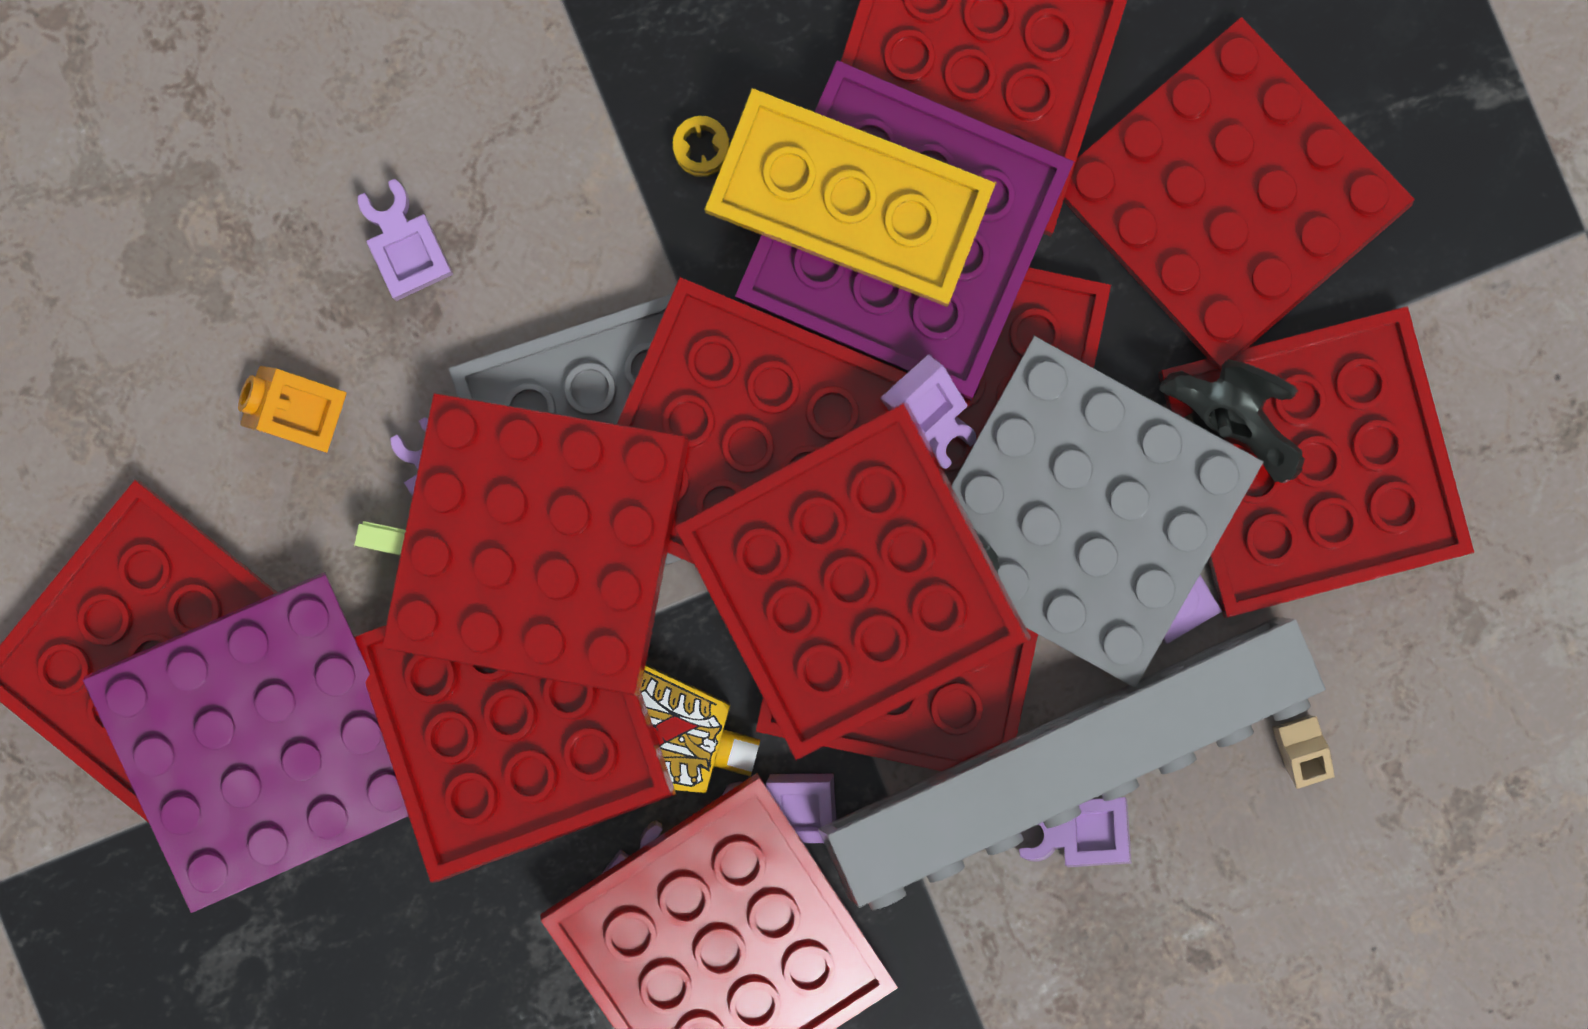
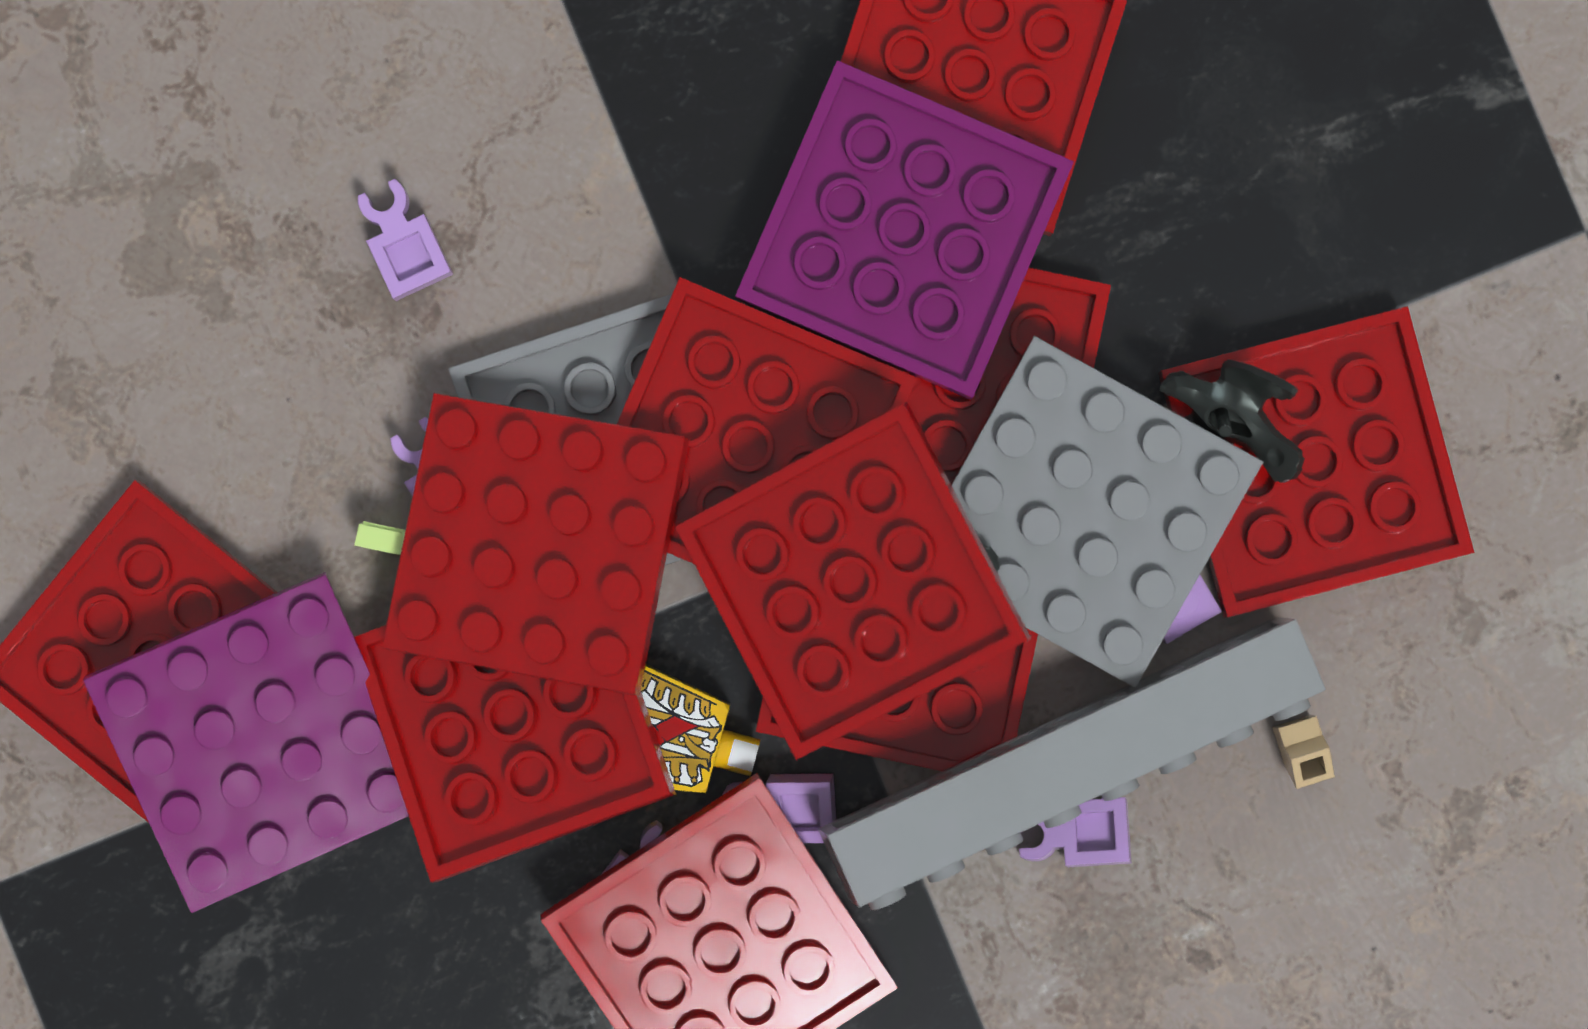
light orange bracket [238,366,347,453] -> none
yellow bush [673,116,730,177] -> none
yellow plate [705,88,996,307] -> none
lavender plate [881,355,976,469] -> none
red plate [1063,17,1415,371] -> none

